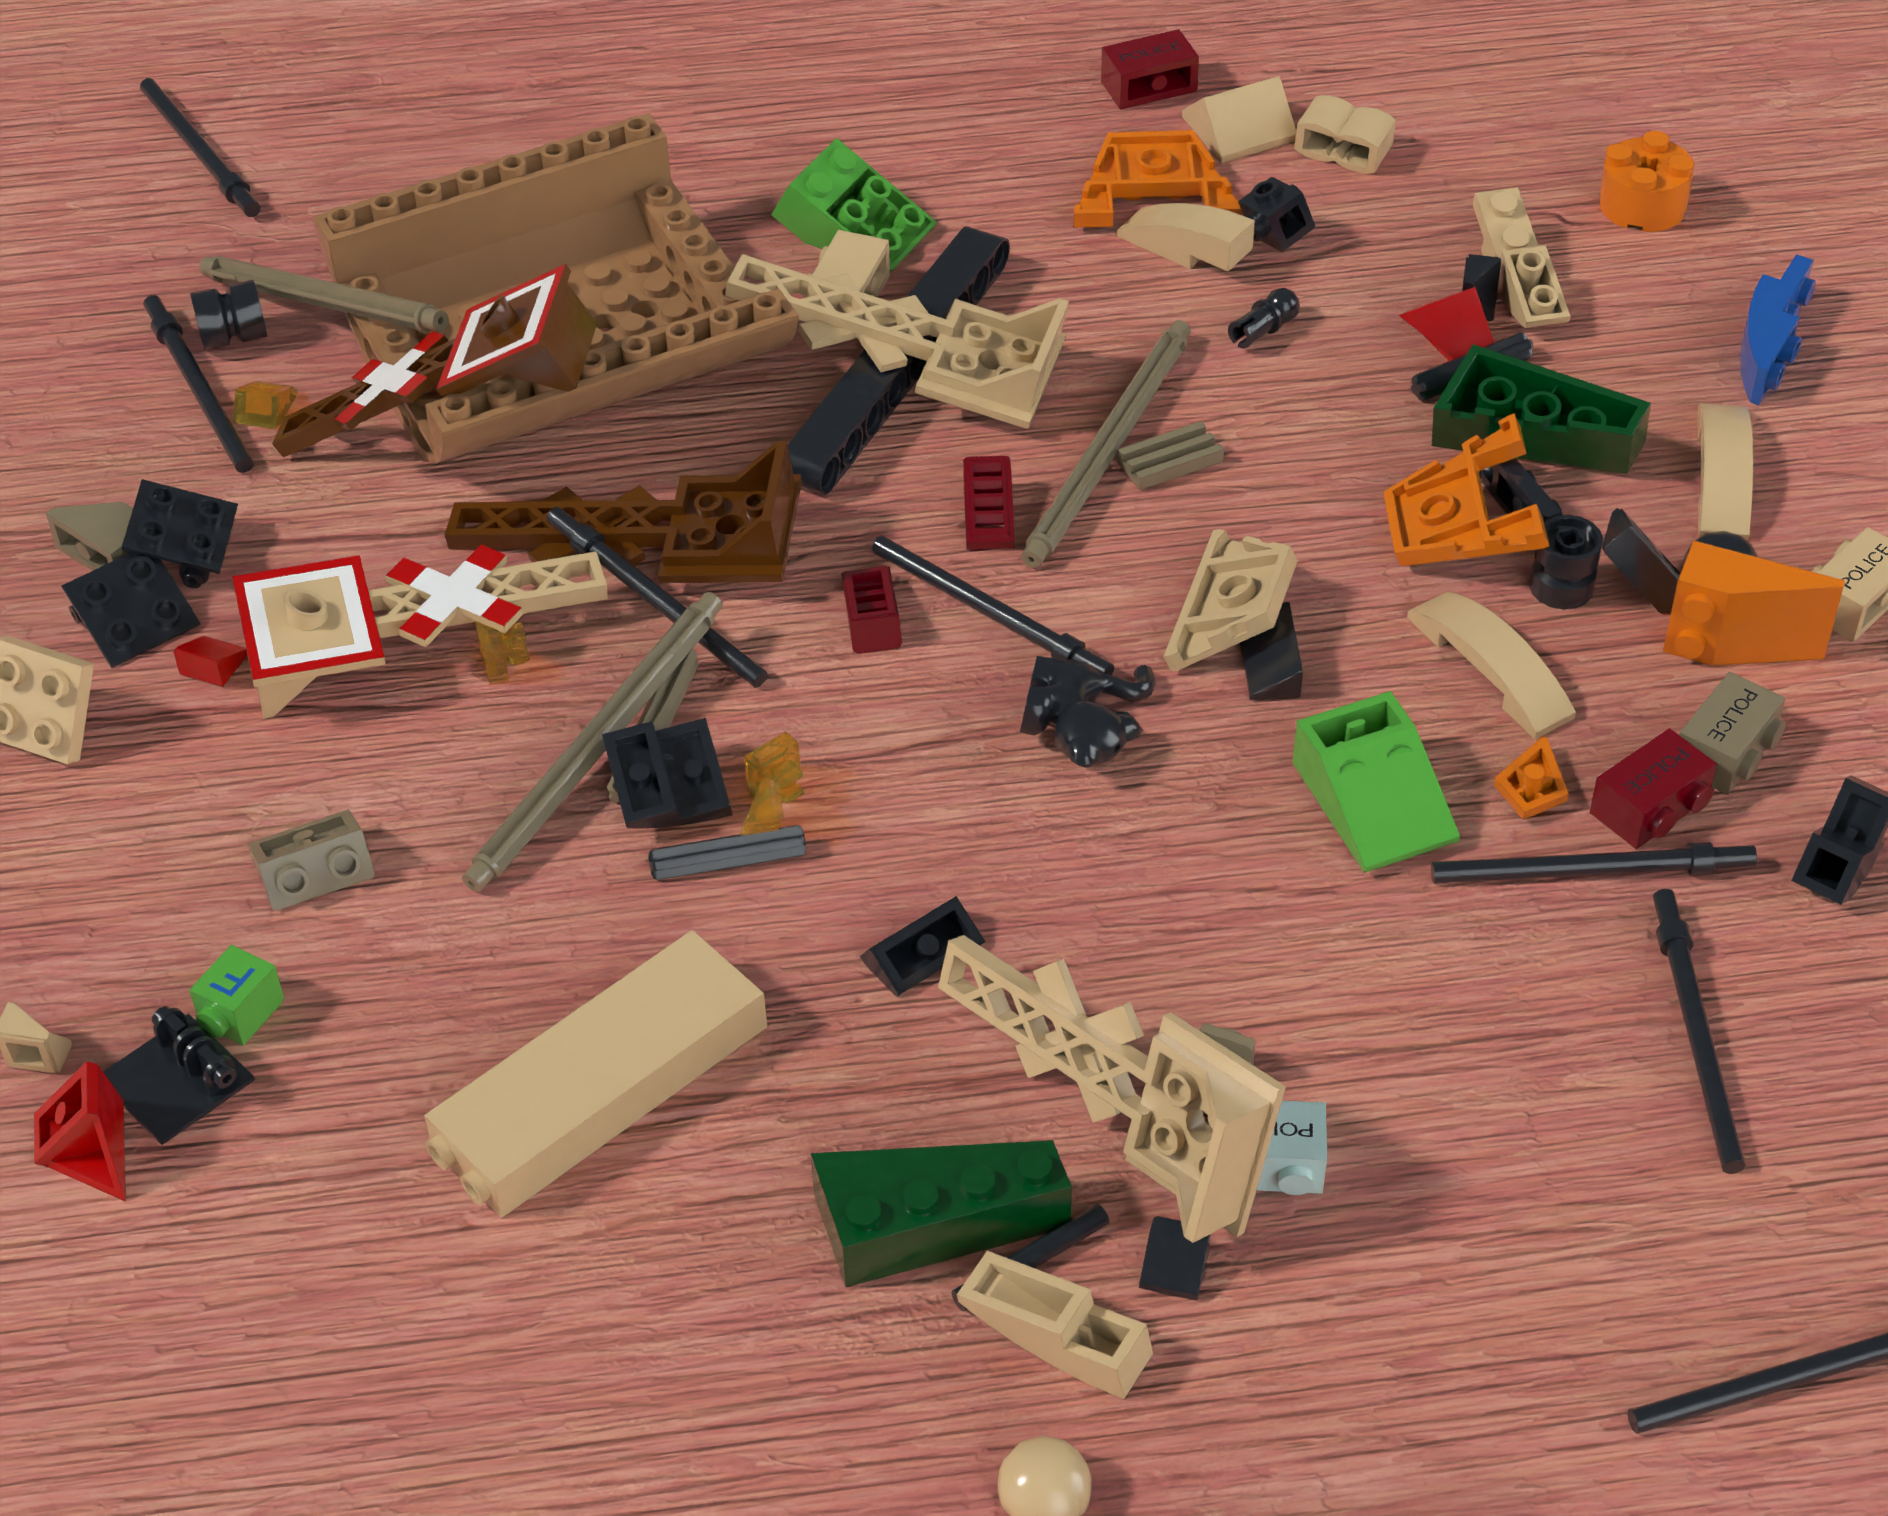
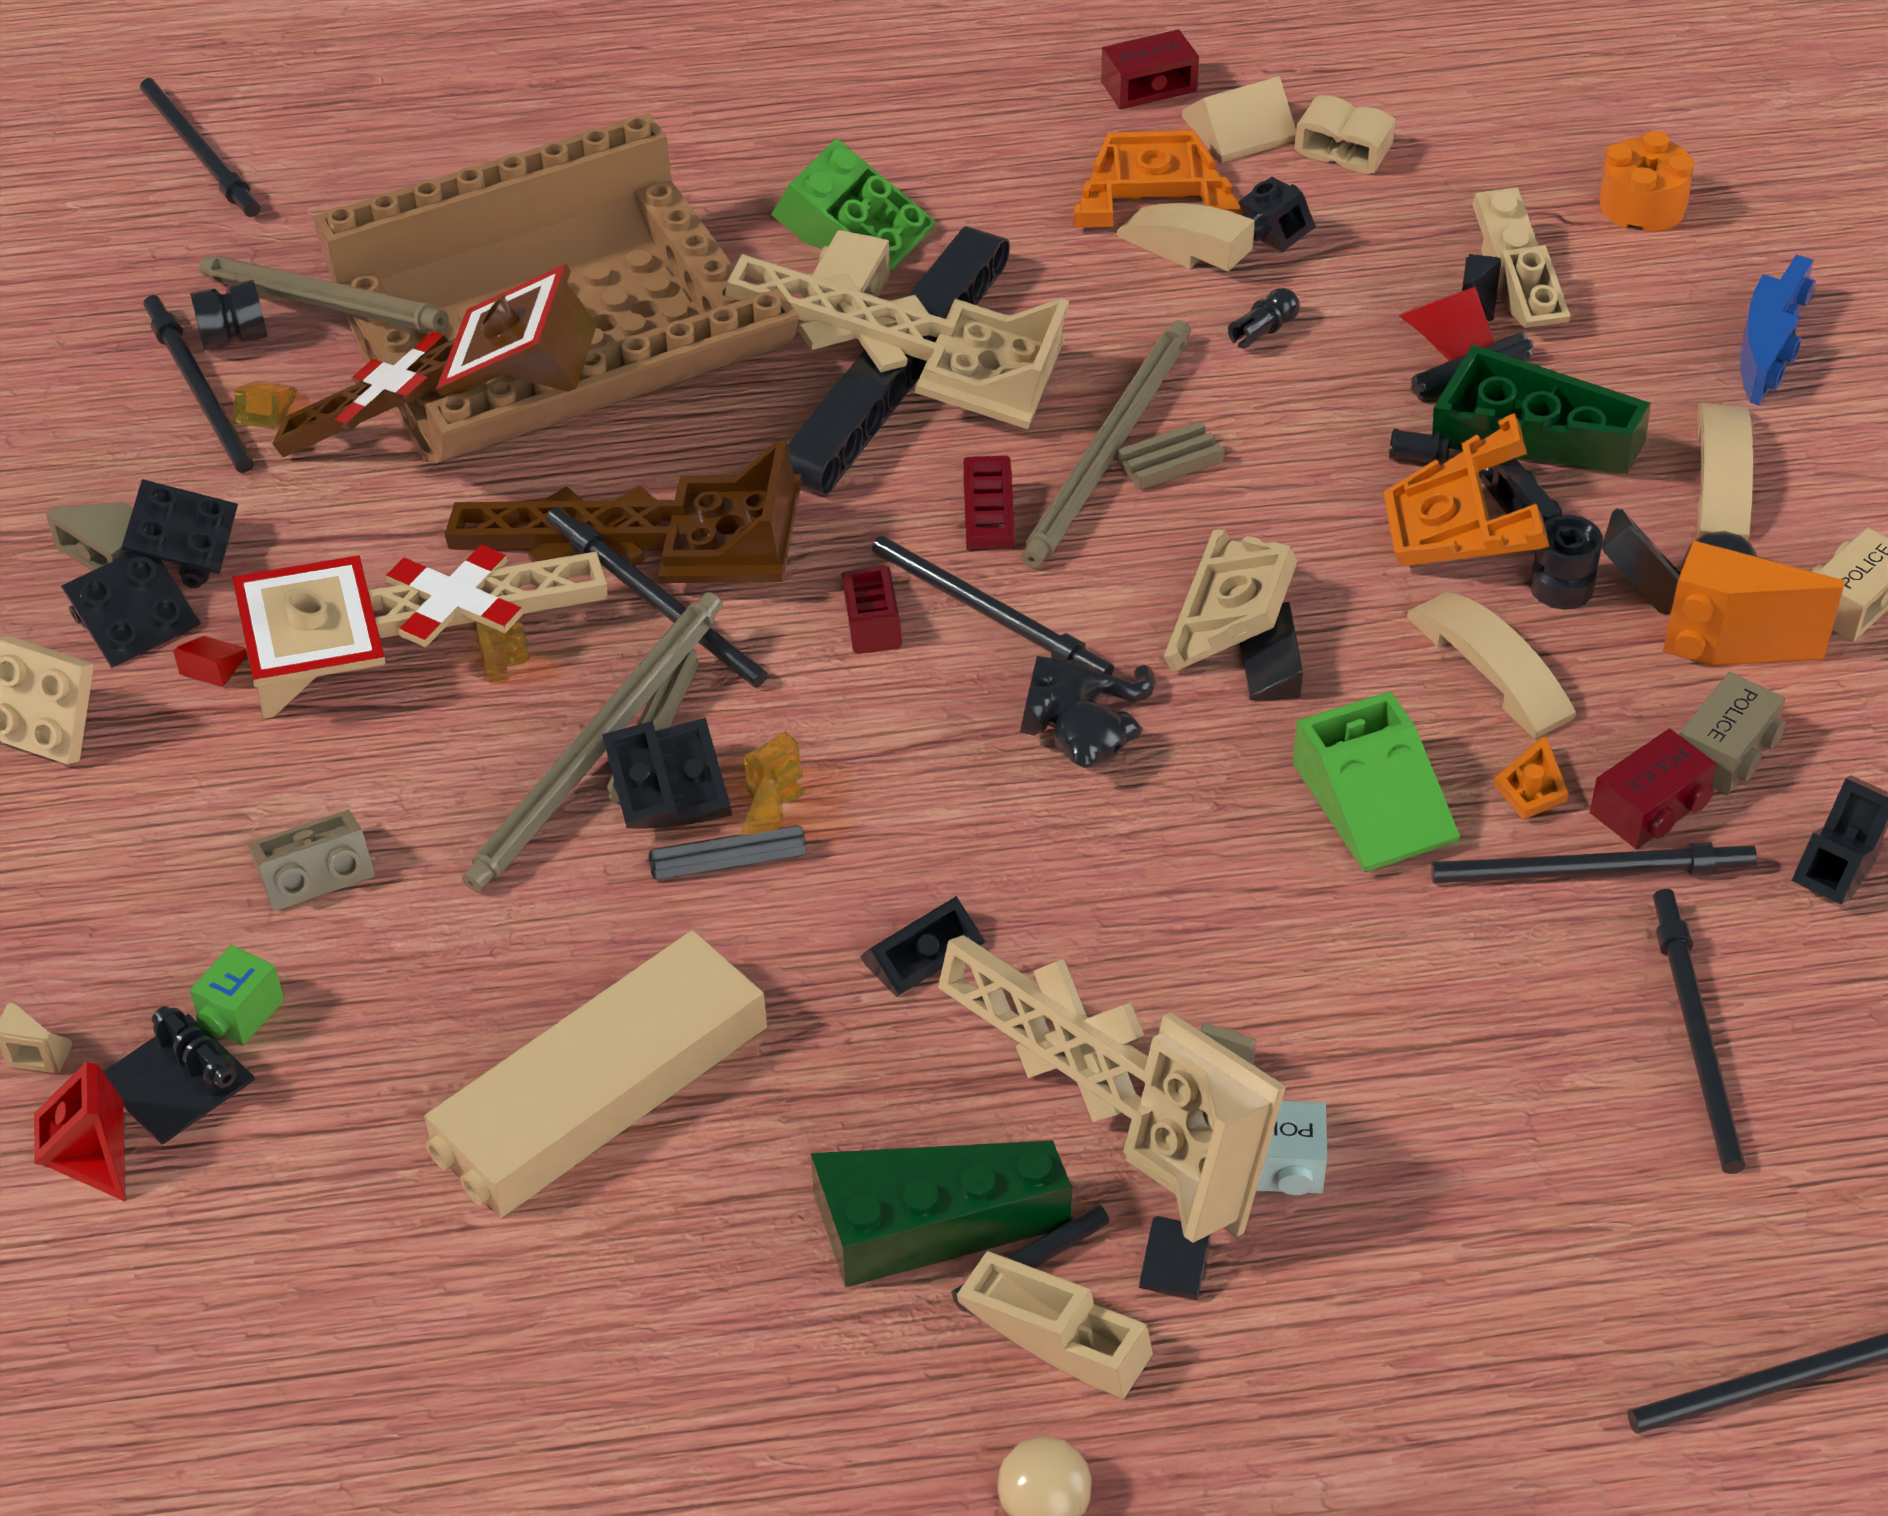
none -> black pin [1389,428,1451,465]

